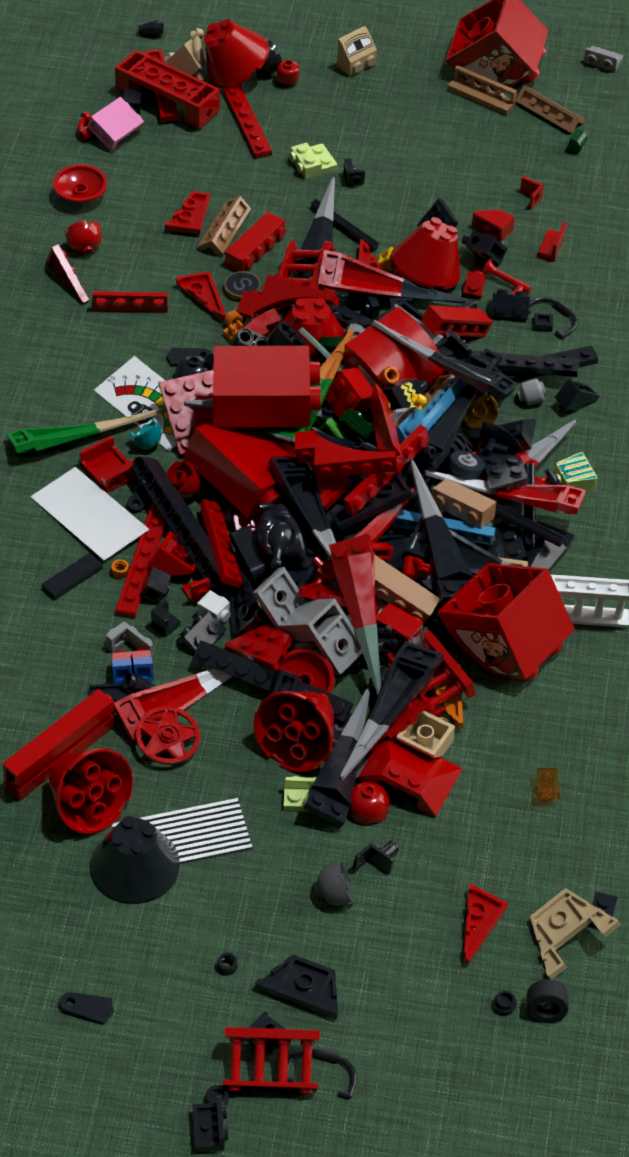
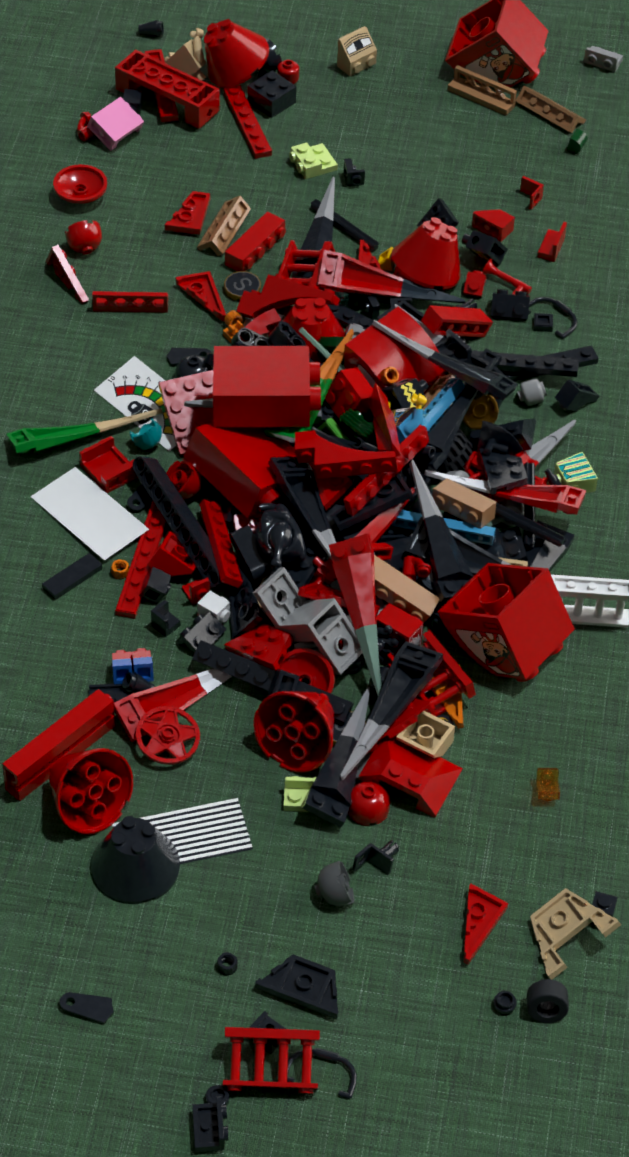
light grey bracket [106,621,154,657] -> none
black wheel [448,451,485,479] -> none
none -> black brick [247,70,297,118]

